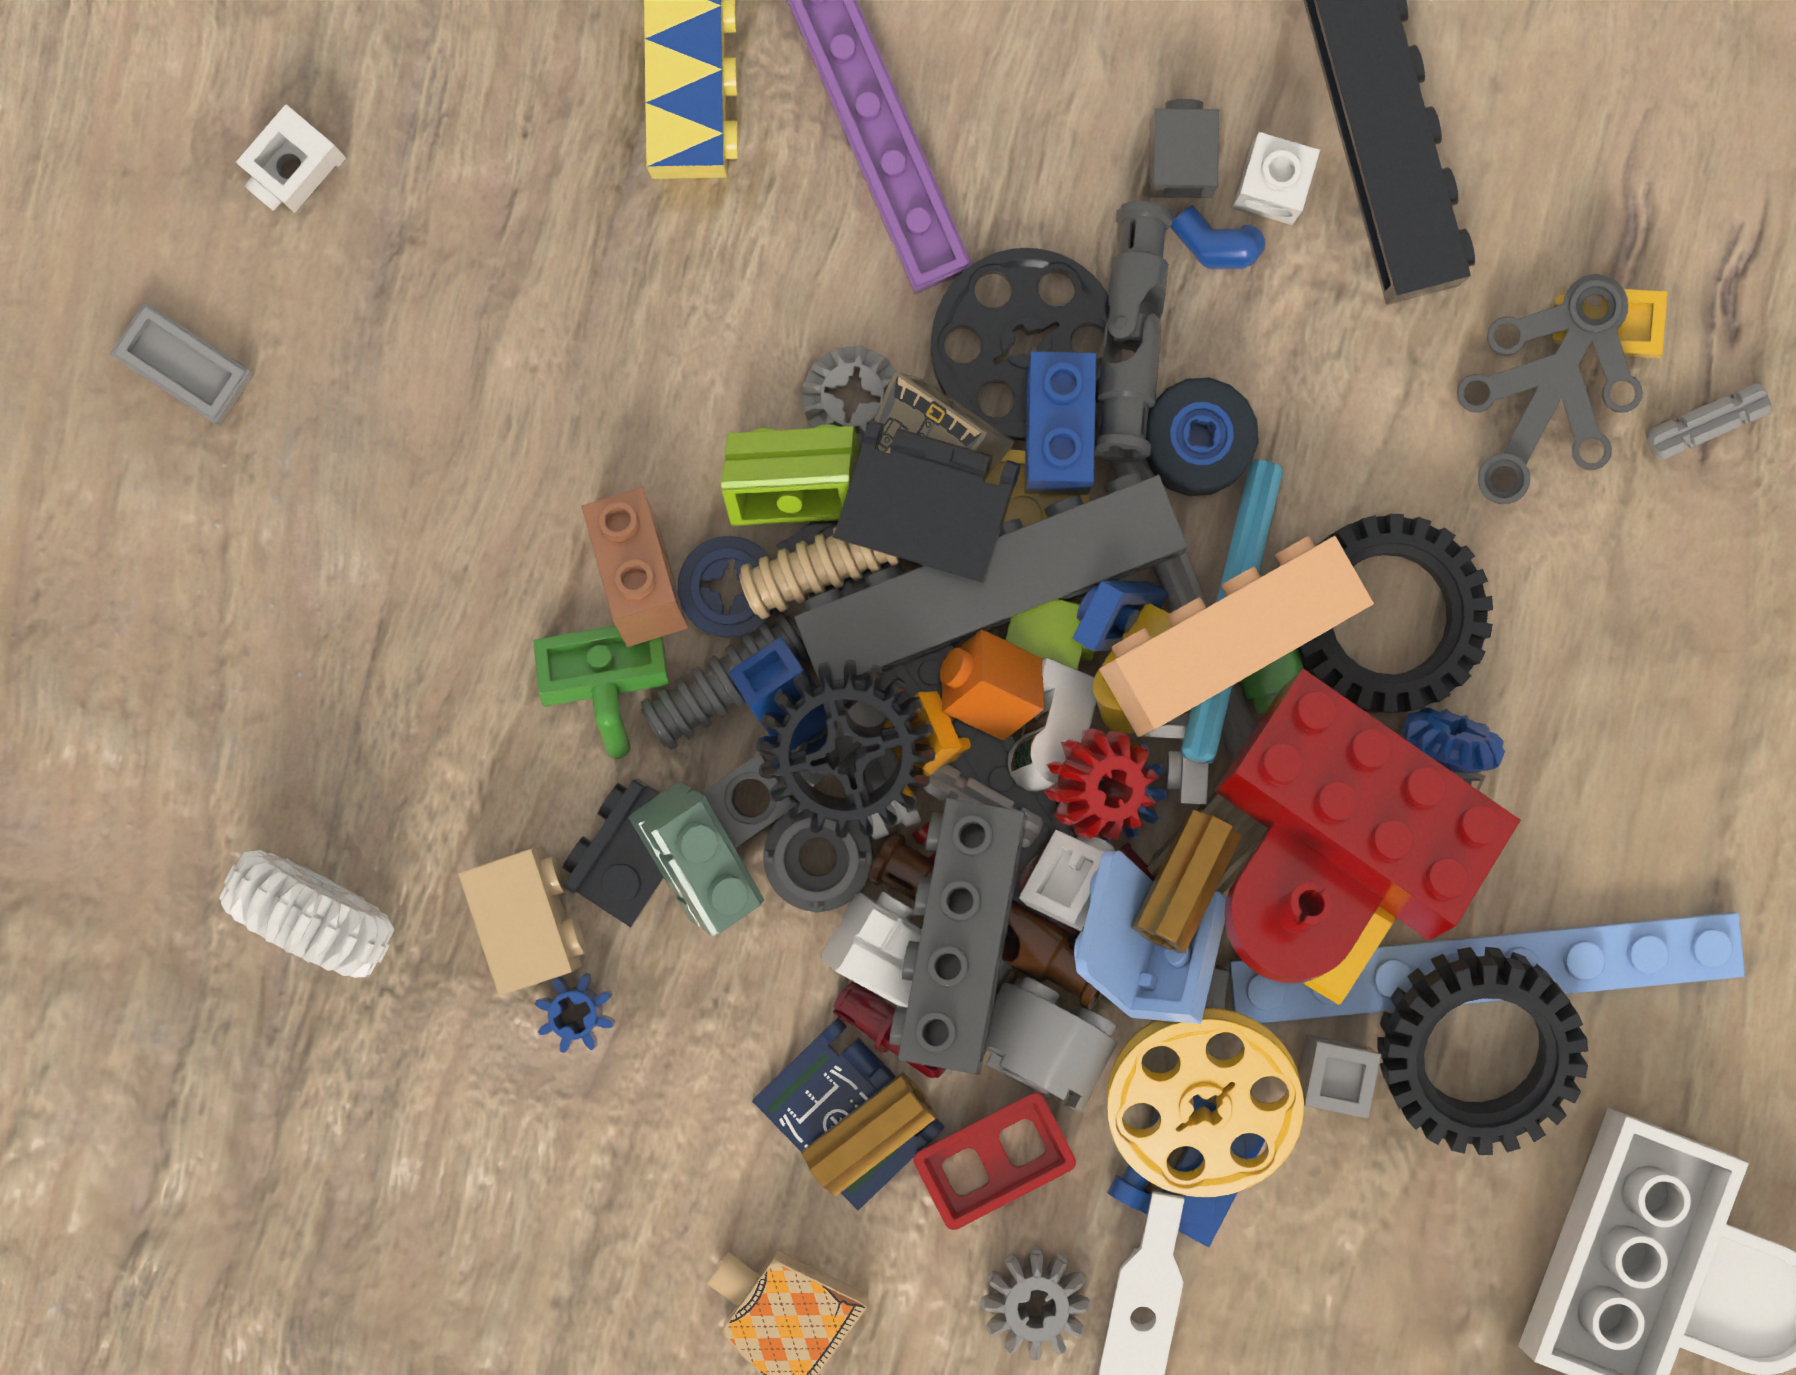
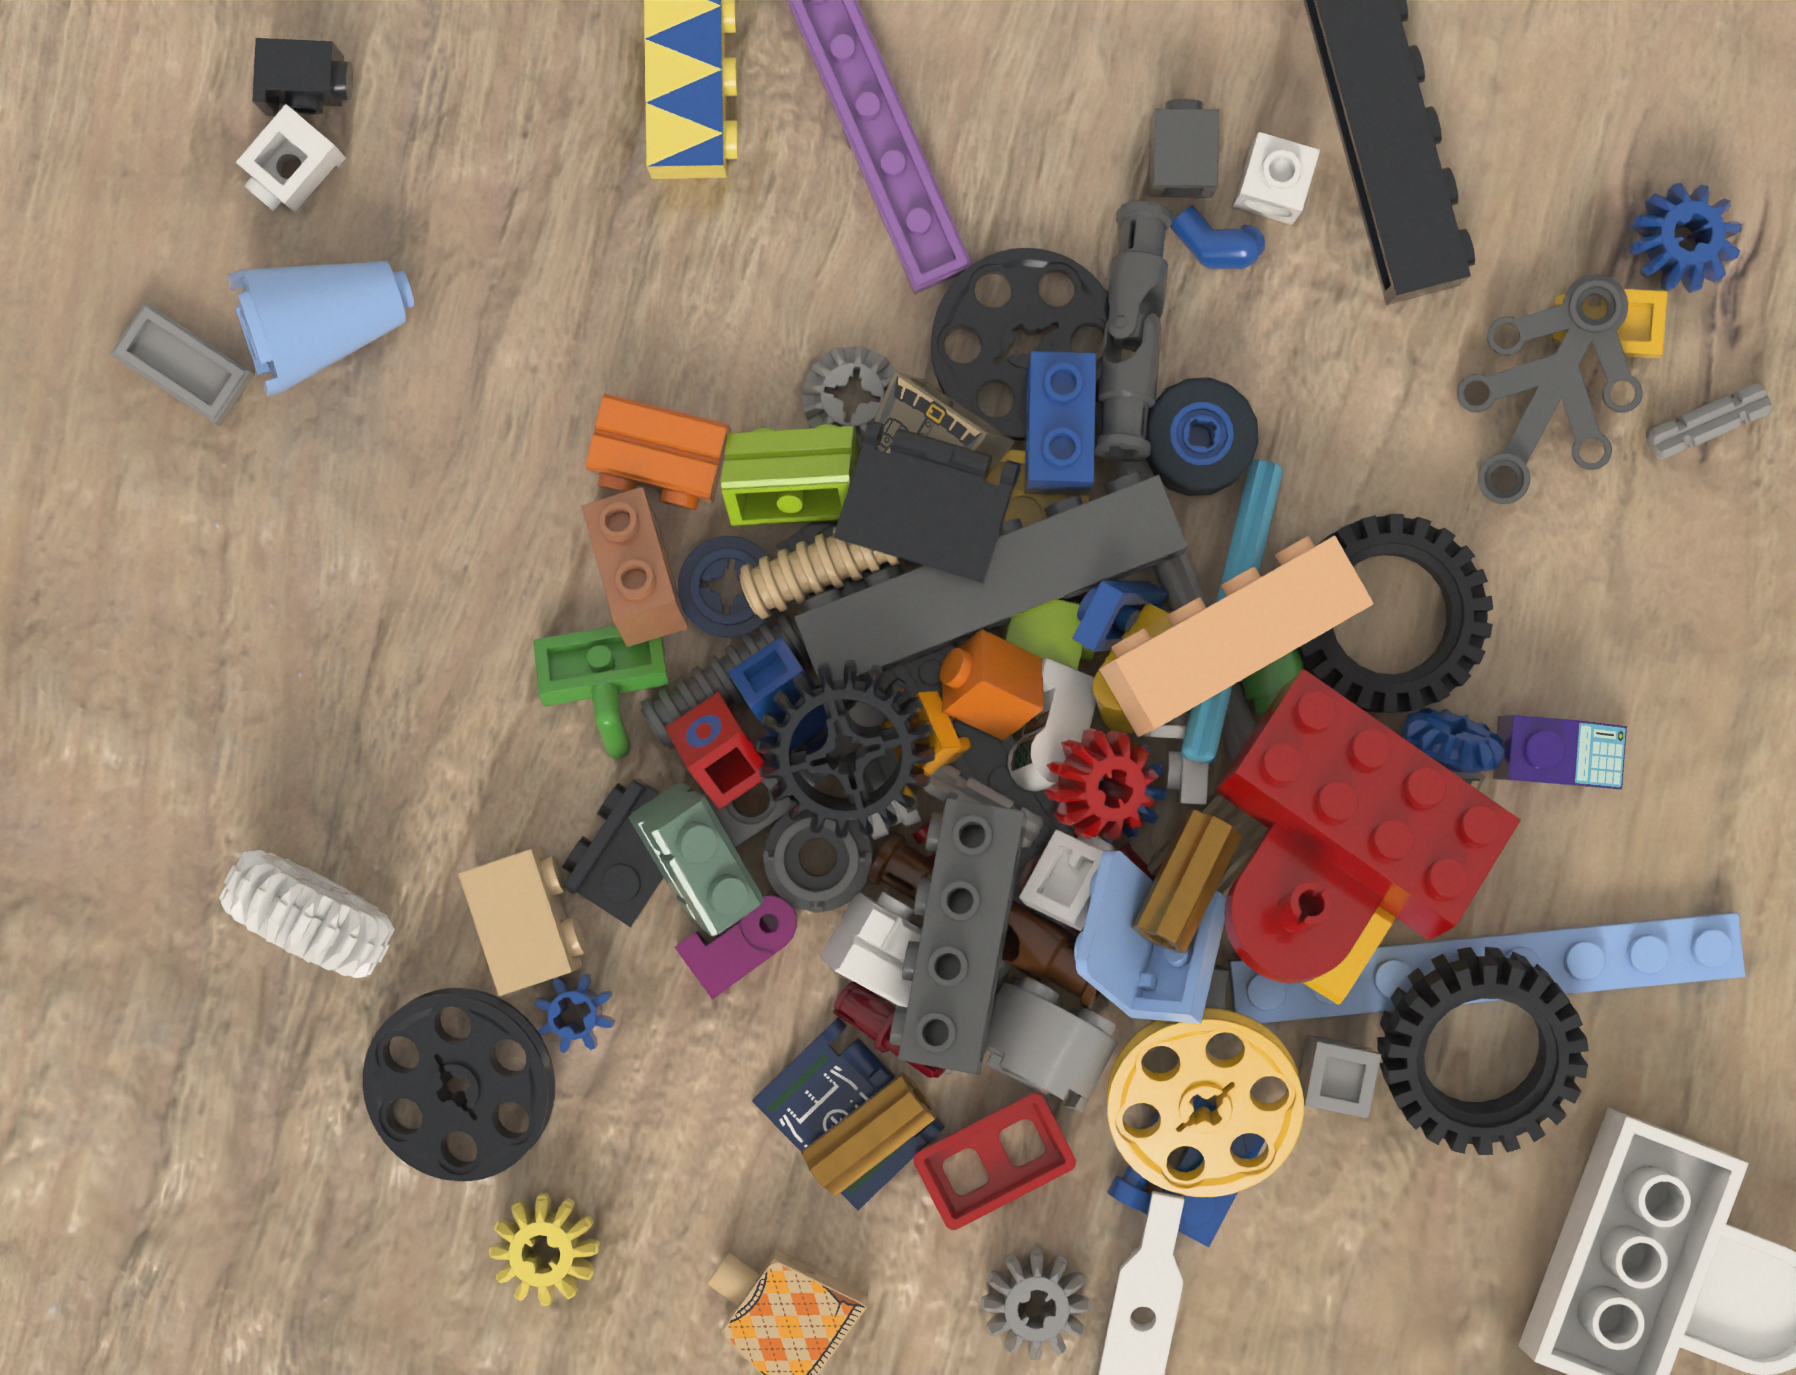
none -> light blue cone [227,261,415,397]
none -> black brick [252,38,353,116]
none -> black wedge [362,988,556,1182]
none -> light yellow gear [489,1193,600,1306]
none -> orange brick [585,393,731,511]
none -> red brick [665,691,766,810]
none -> magenta leg [674,894,797,999]
none -> dark purple slope [1493,715,1627,790]
none -> blue gear [1629,183,1742,293]

